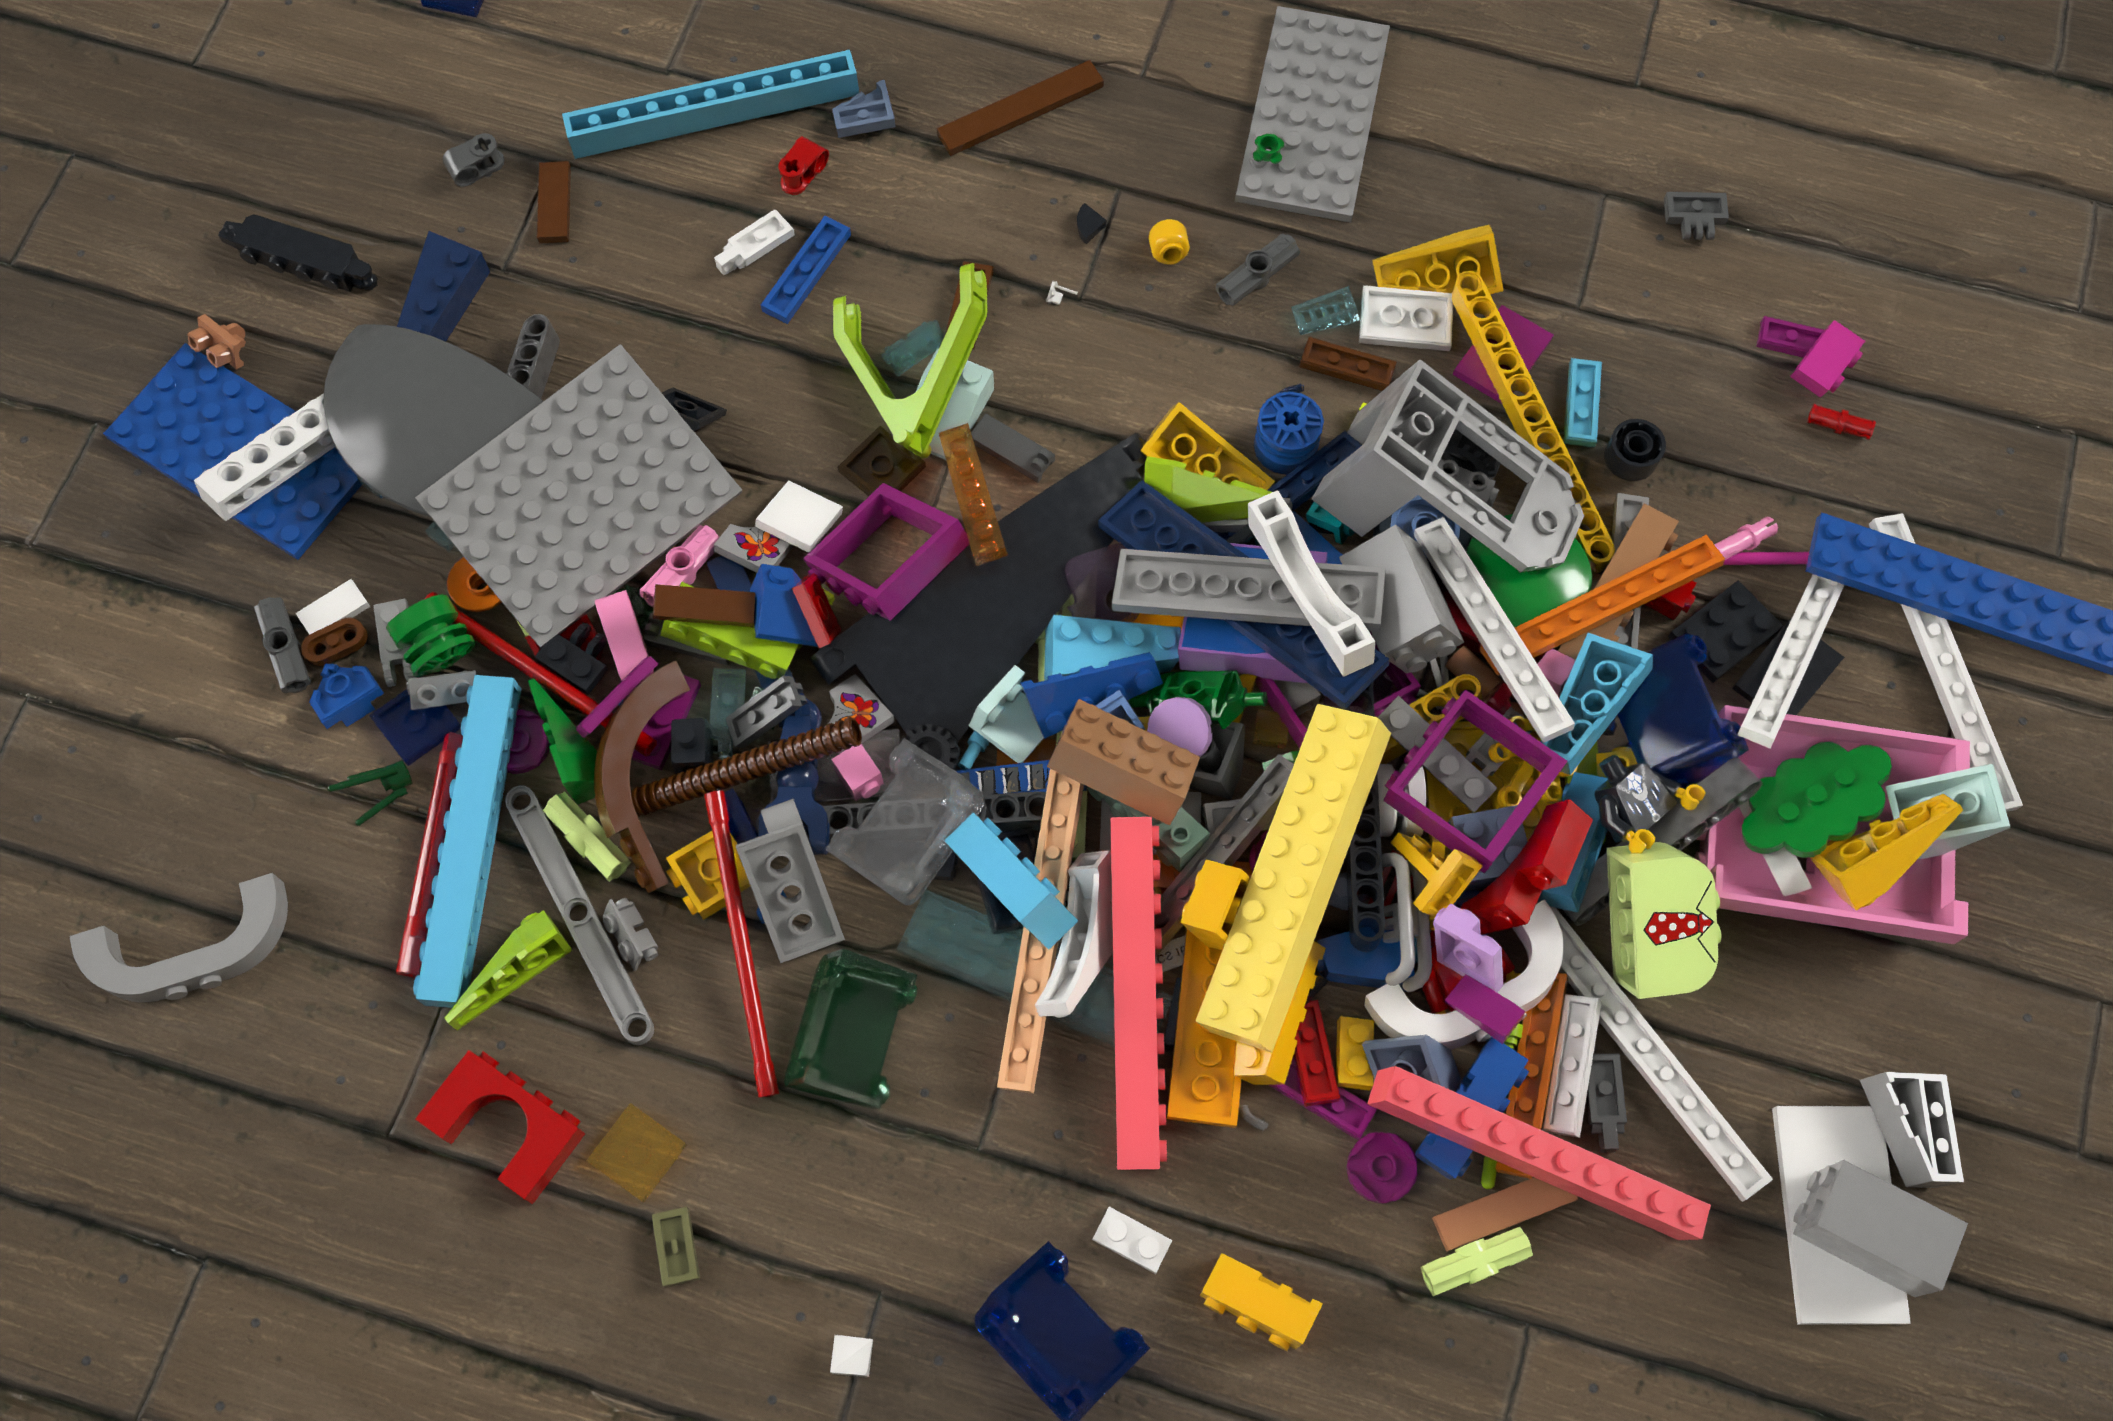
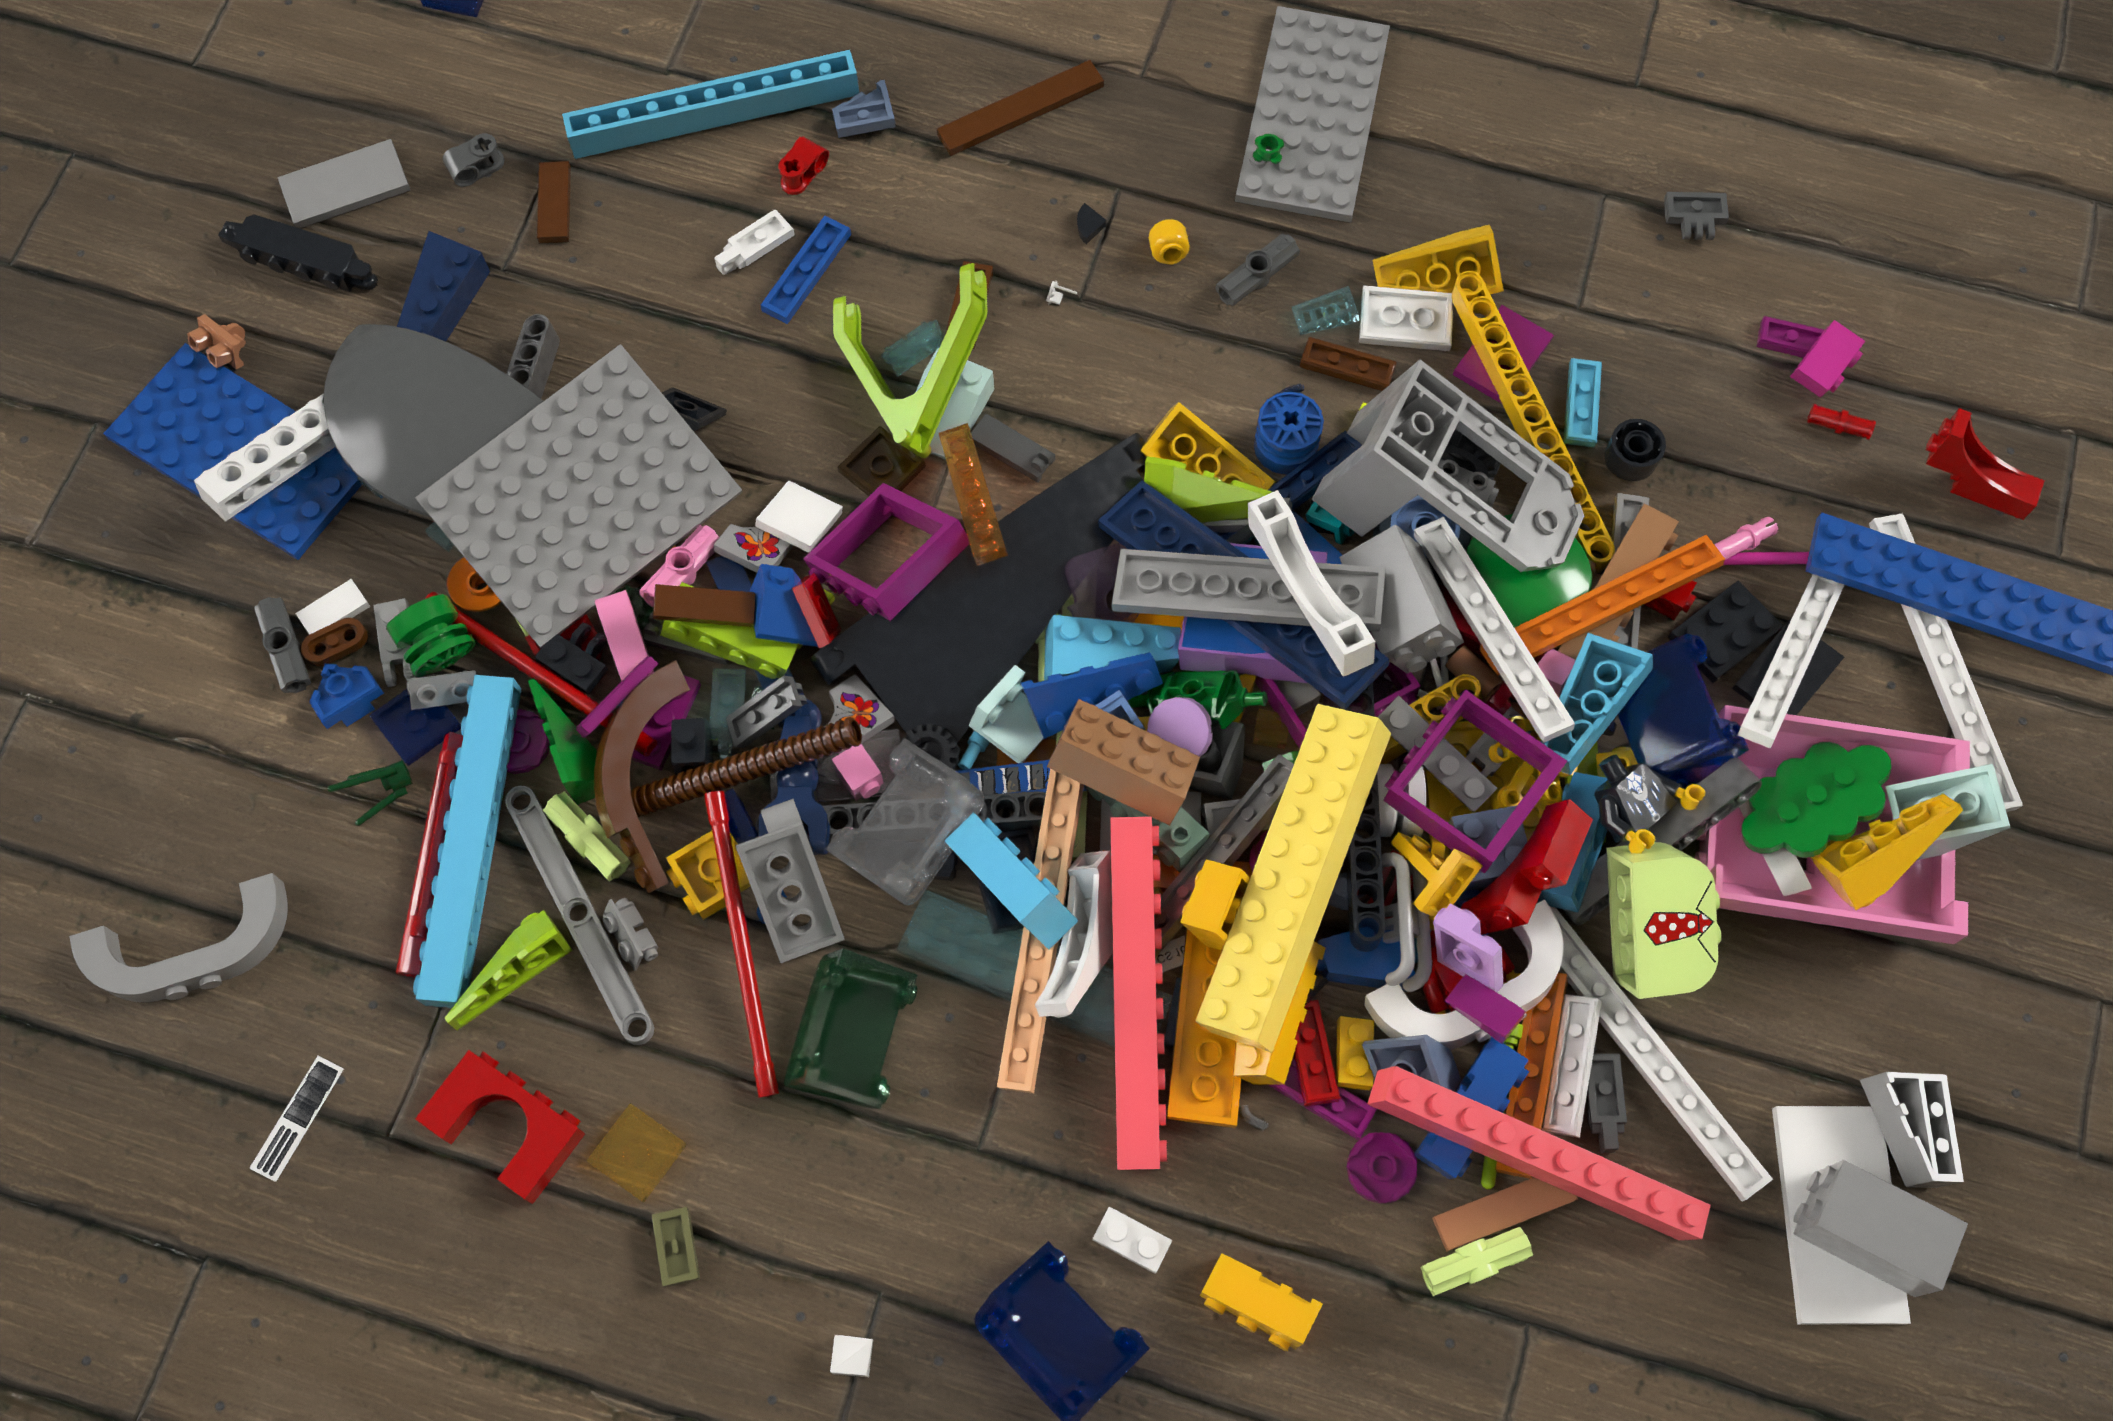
none -> sticker [250,1056,344,1182]
none -> light grey tile [277,139,410,228]
none -> red arch [1925,408,2045,520]

